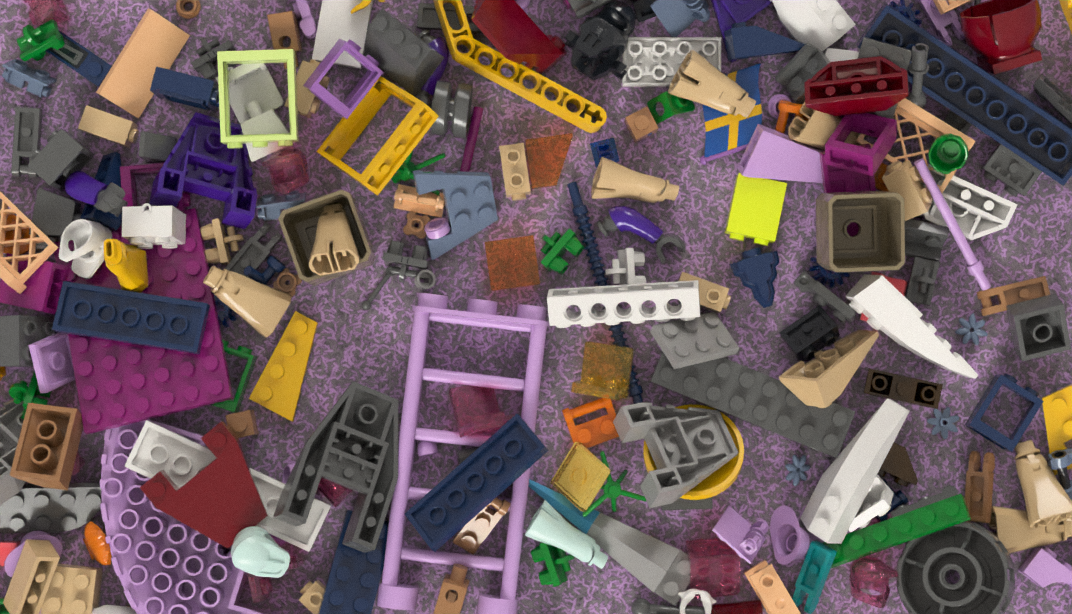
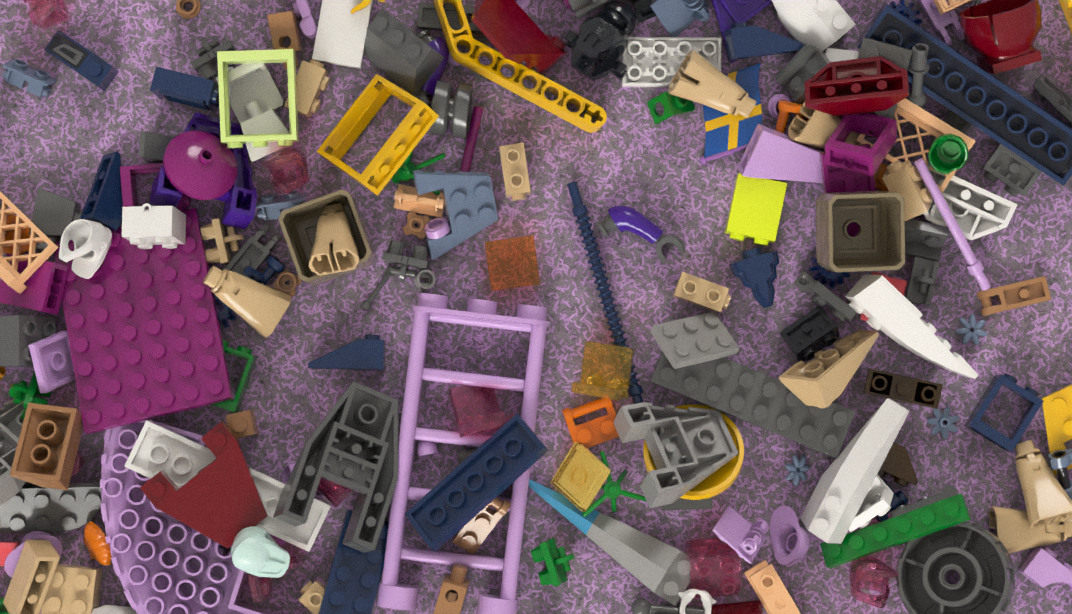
dark grey plate [11,107,42,177] -> none
green hips [16,19,64,62] -> none
dark grey brick [28,128,95,191] -> none
dark blue plate [52,281,210,354] -> none
piece [65,171,128,217] -> none
tan brick [78,105,139,148] -> none
light nougat tile [96,8,190,119] -> none
yellow piece [104,239,148,293] -> none
yellow wing [249,311,318,422] -> none
medium lavender window [303,39,383,119] -> none
clear orange wing [525,133,573,189] -> none
light aqua piece [525,500,608,569] -> none
green hips [540,228,584,275] -> none
white brick [547,280,700,328] -> none
clear blue tile [590,138,620,168] -> none
tan piece [591,157,679,203] -> none
white hips [605,248,646,285] -> none
medium nougat brick [624,106,658,143] -> none
teal hinge [792,540,837,614] -> none
medium nougat hinge [965,451,995,523] -> none
dark grey brick [1006,293,1071,362] -> none
none -> magenta dish [163,131,238,200]
none -> dark blue slope [308,335,386,370]

